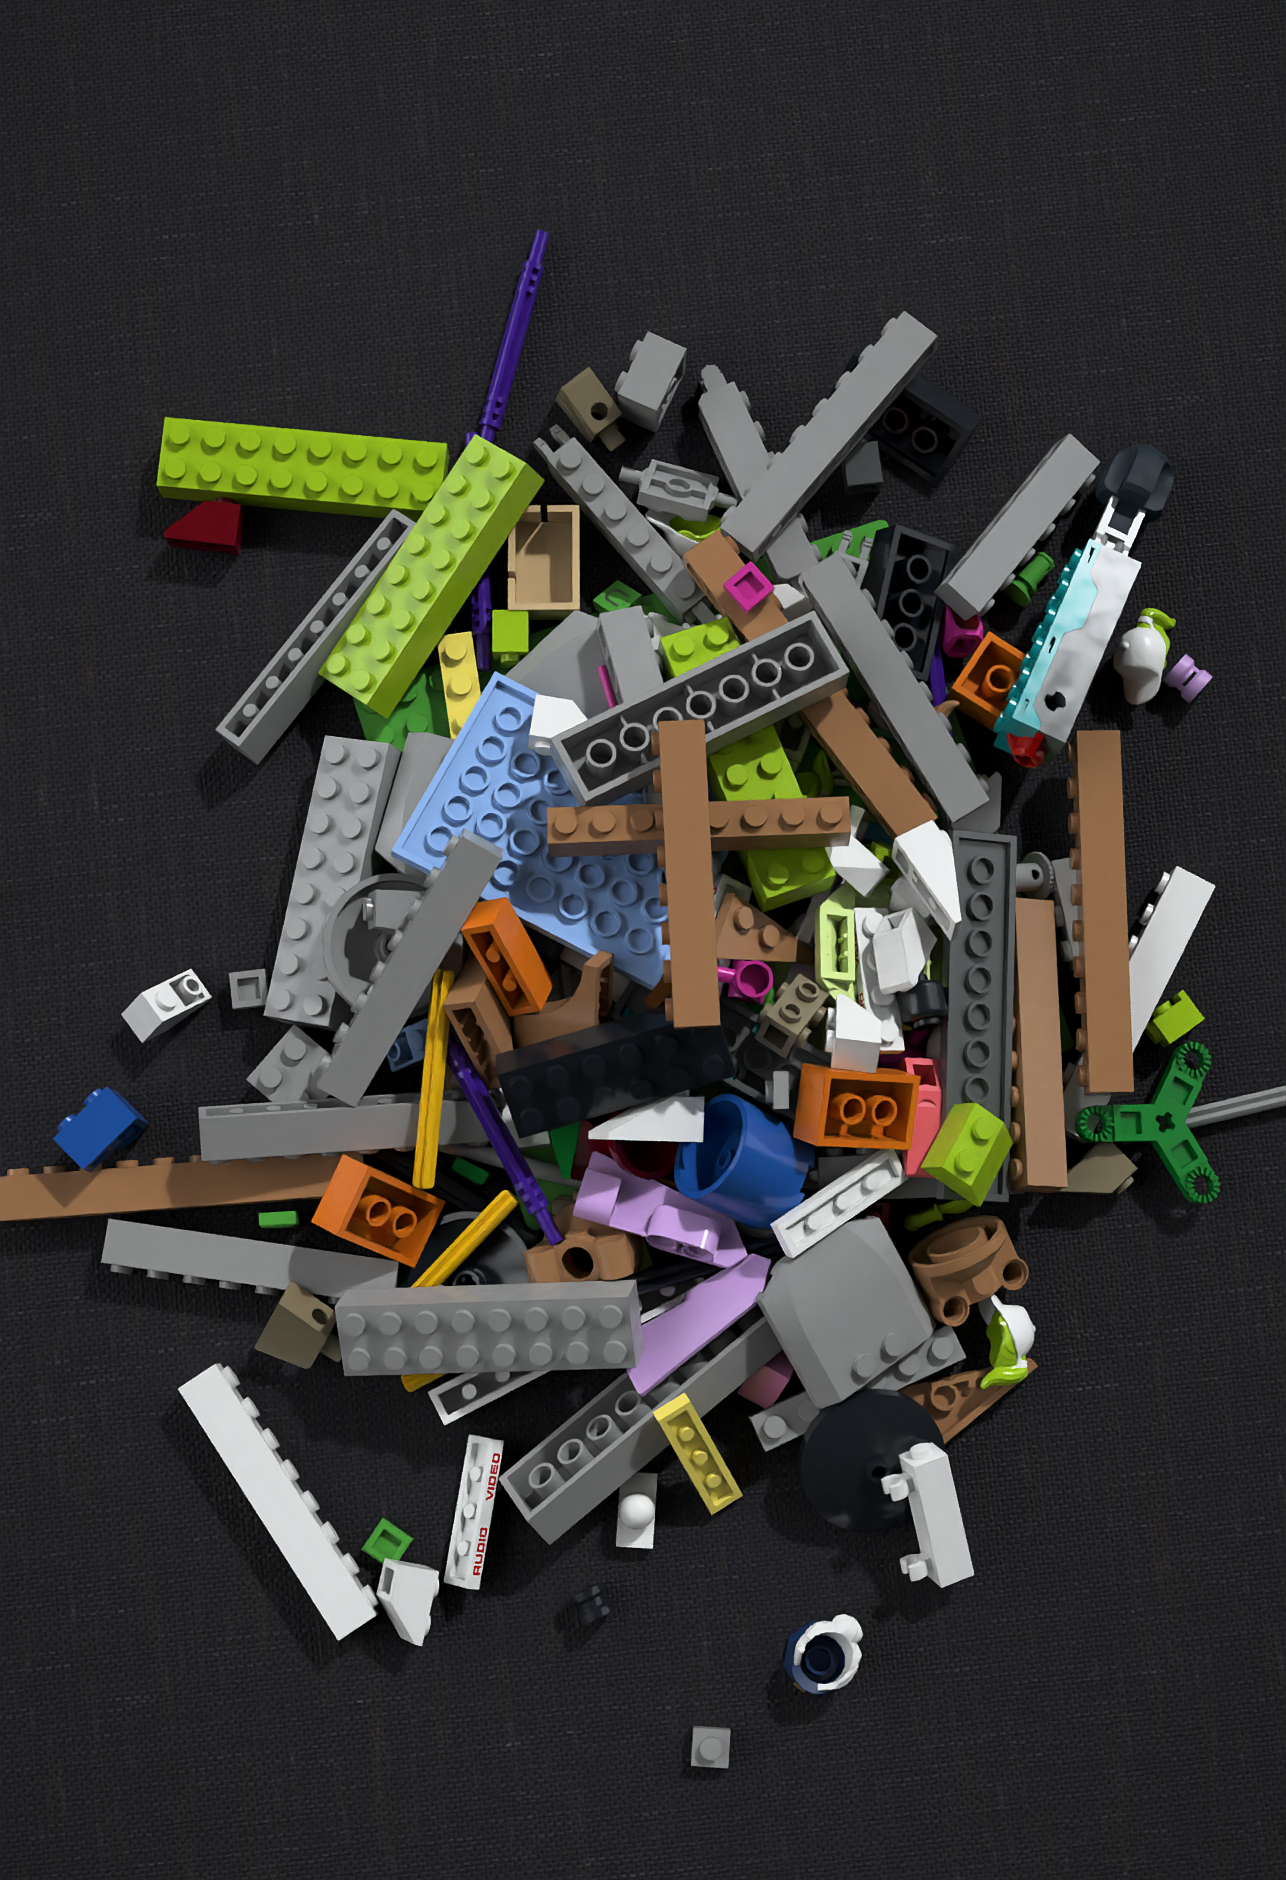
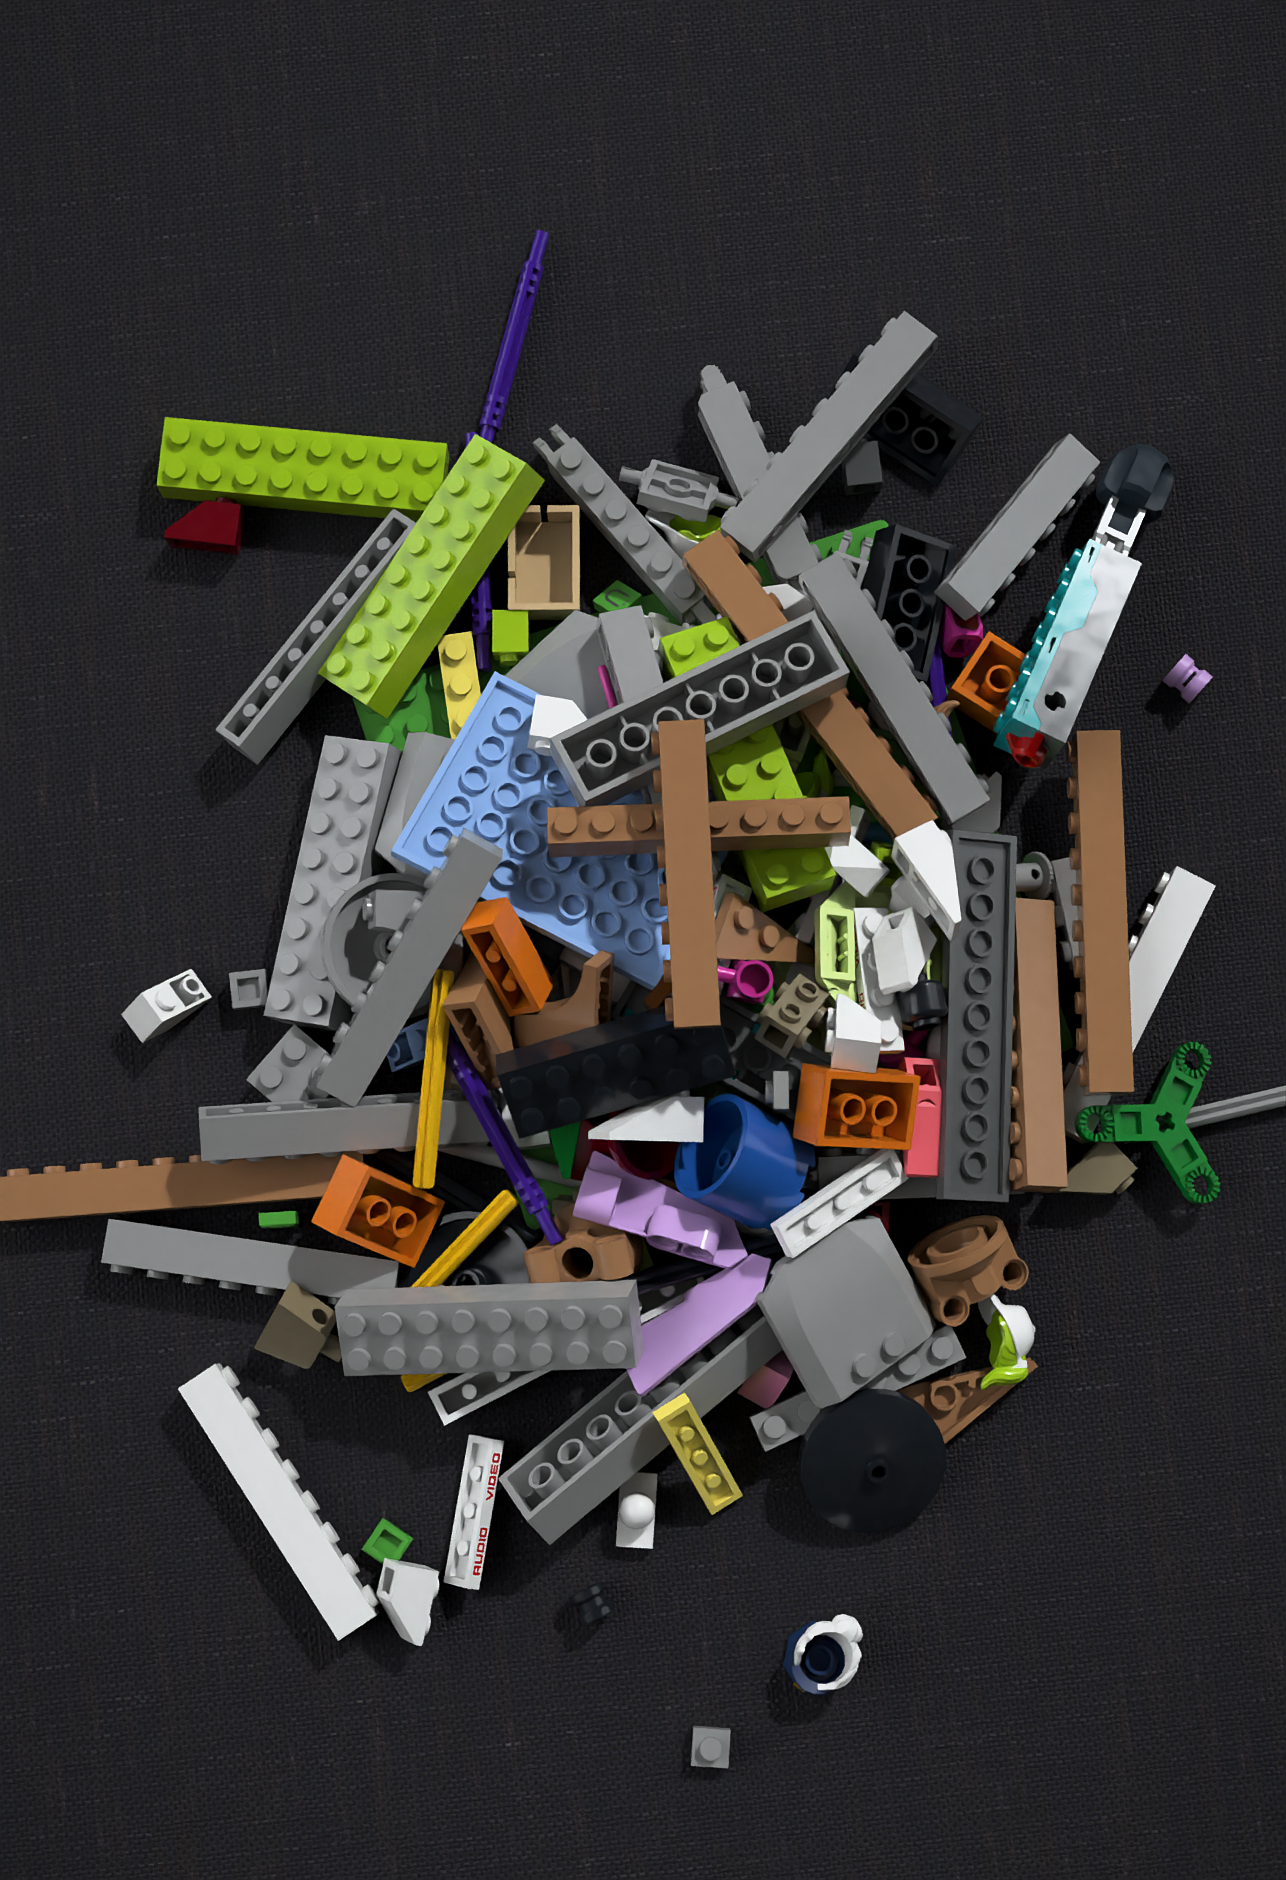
blue brick [53,1087,150,1173] -> none
green tile [452,1156,491,1187] -> none
dark tan torso [555,367,628,452] -> none
light grey brick [615,331,687,433] -> none
dark pink plate [723,561,775,614] -> none
white brick [881,1442,974,1588] -> none
lime piece [904,1200,974,1232] -> none
lime slope [920,1102,1013,1207] -> none
bright green pin [1004,552,1055,607] -> none
white hair [1113,608,1176,705] -> none
lime brick [1144,990,1205,1048] -> none

